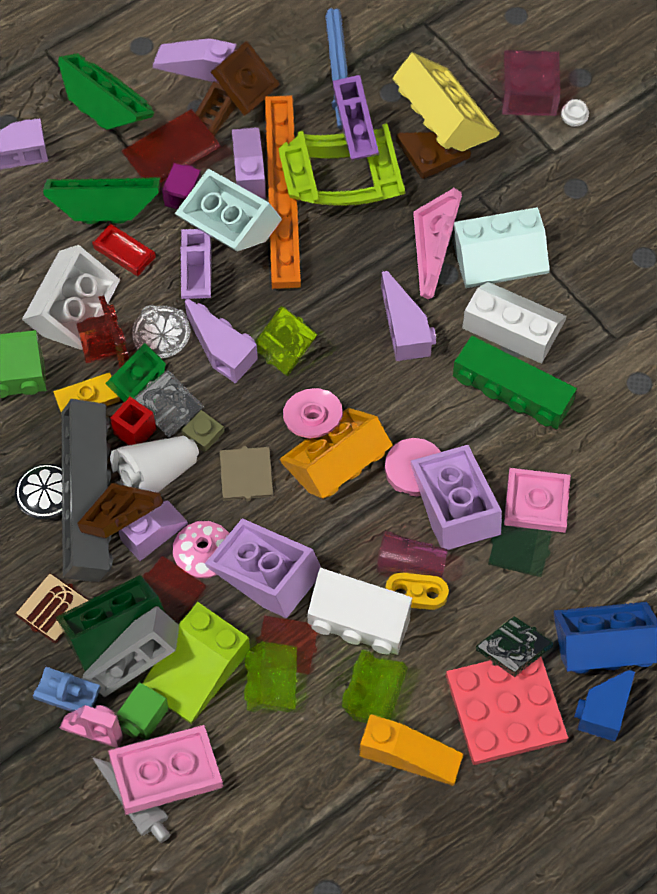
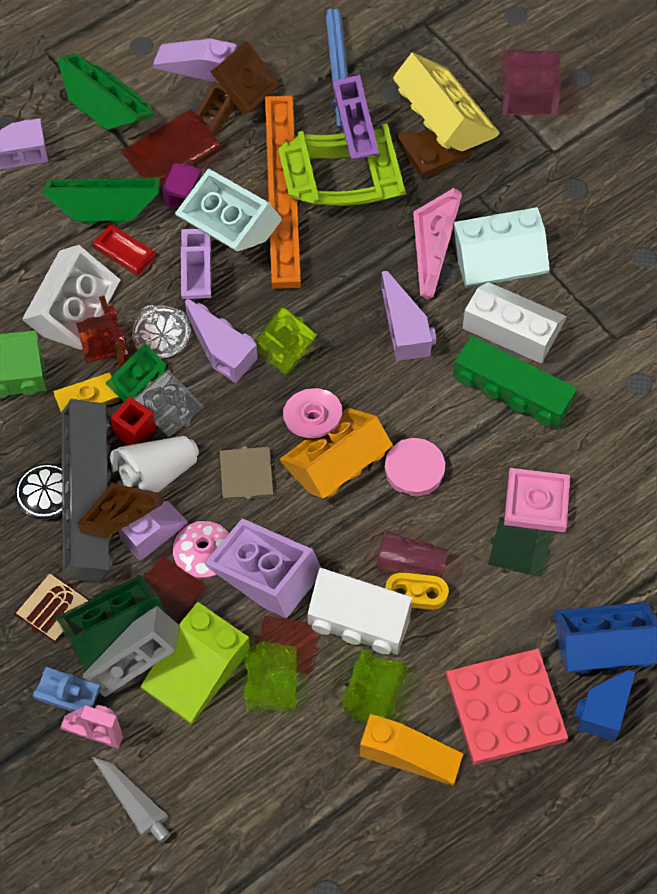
bright pink plate [109,725,223,815] -> none
bright green brick [117,682,169,740] -> none
olive plate [181,410,224,452] -> none
lavender slope [232,128,266,199] -> none
lavender slope [411,445,502,551] -> none
piece [476,616,553,677] -> none
white plate [561,100,589,126] -> none

